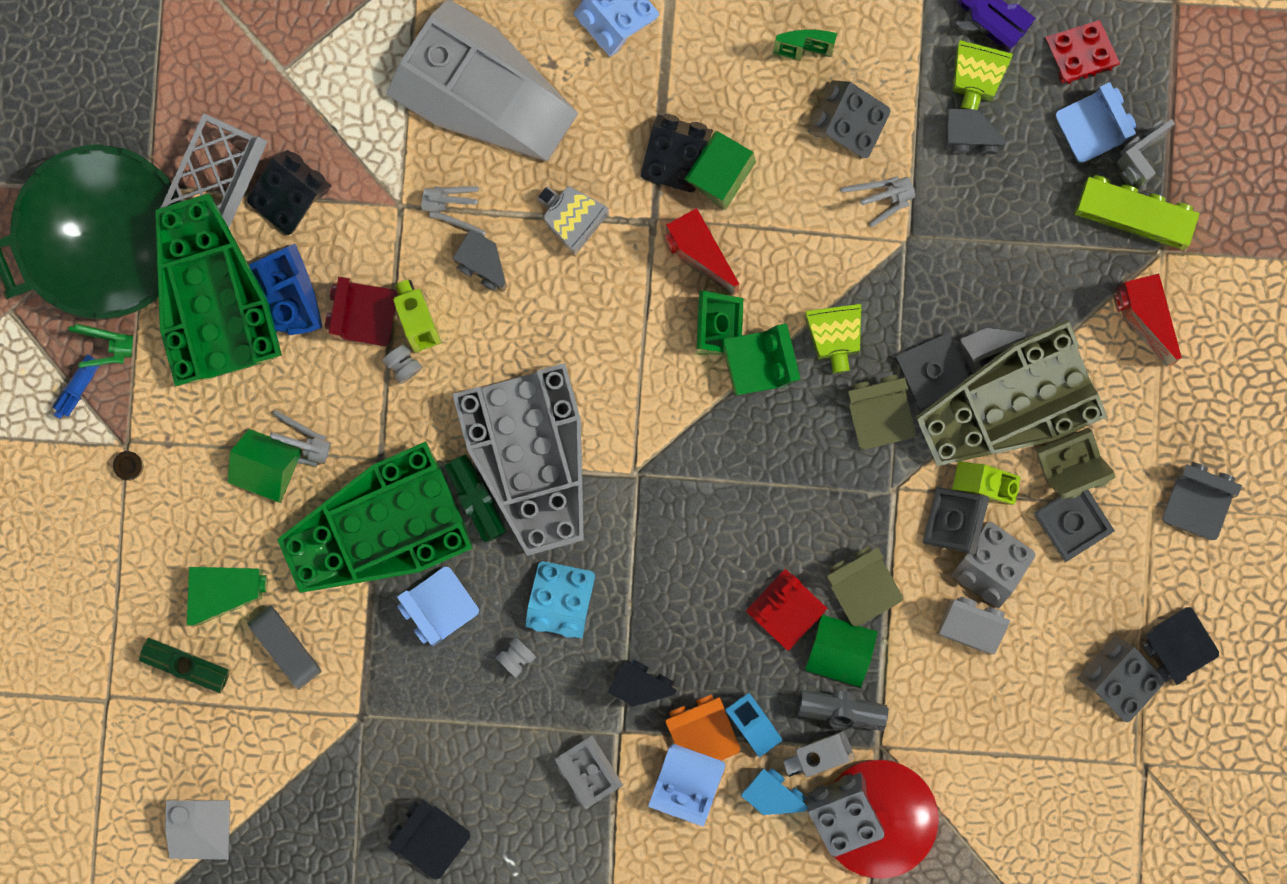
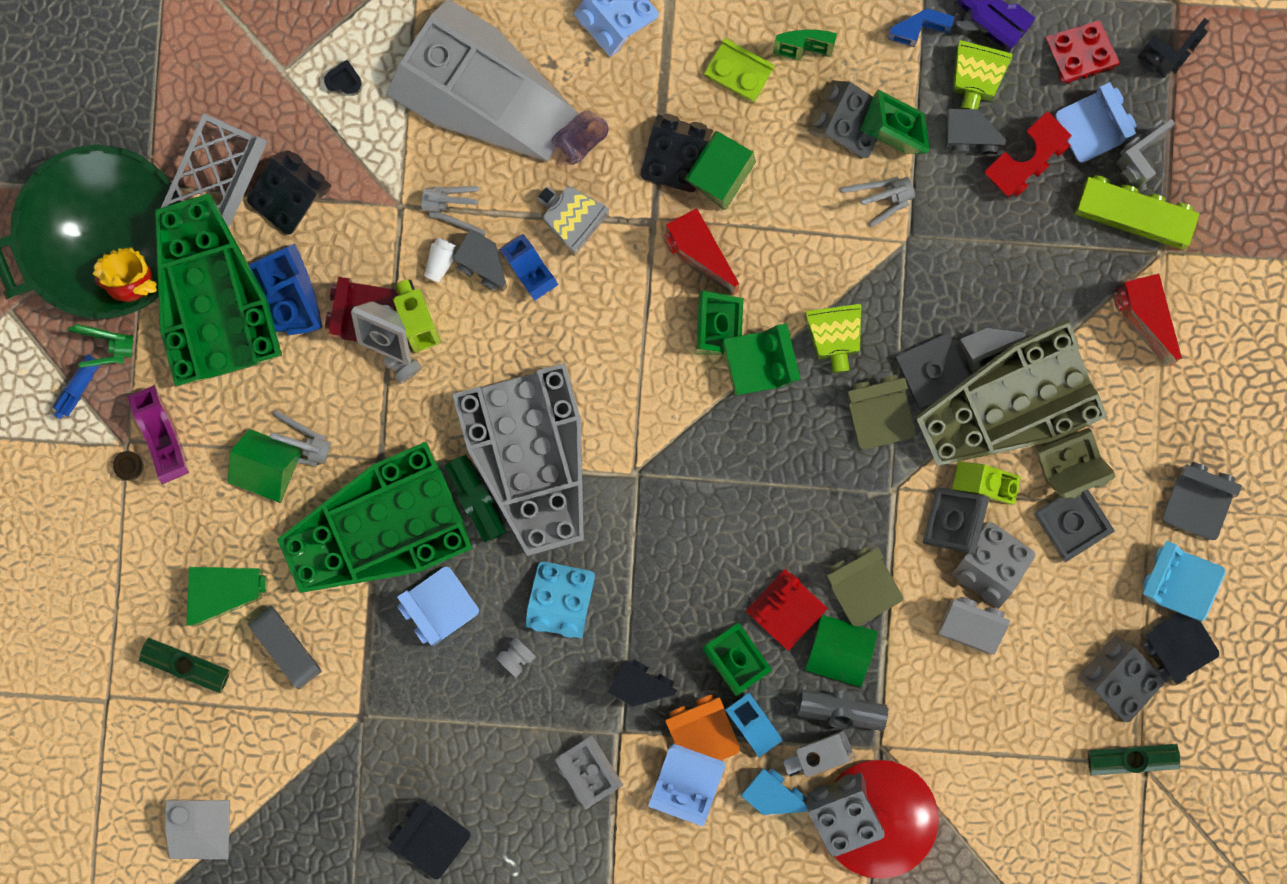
none -> yellow hair [93,247,157,302]
none -> magenta arch [127,385,189,484]
none -> black tile [324,60,362,96]
none -> light grey slope [351,301,411,365]
none -> white cone [424,237,458,282]
none -> blue slope [499,234,559,301]
none -> piece [551,110,609,165]
none -> green slope [702,622,772,696]
none -> lime plate [704,38,775,103]
none -> green slope [860,89,930,154]
none -> blue slope [888,9,955,47]
none -> red arch [984,111,1072,199]
none -> dark green piece [1088,743,1181,776]
none -> black bracket [1138,18,1209,78]
none -> medium azure bracket [1143,540,1226,621]

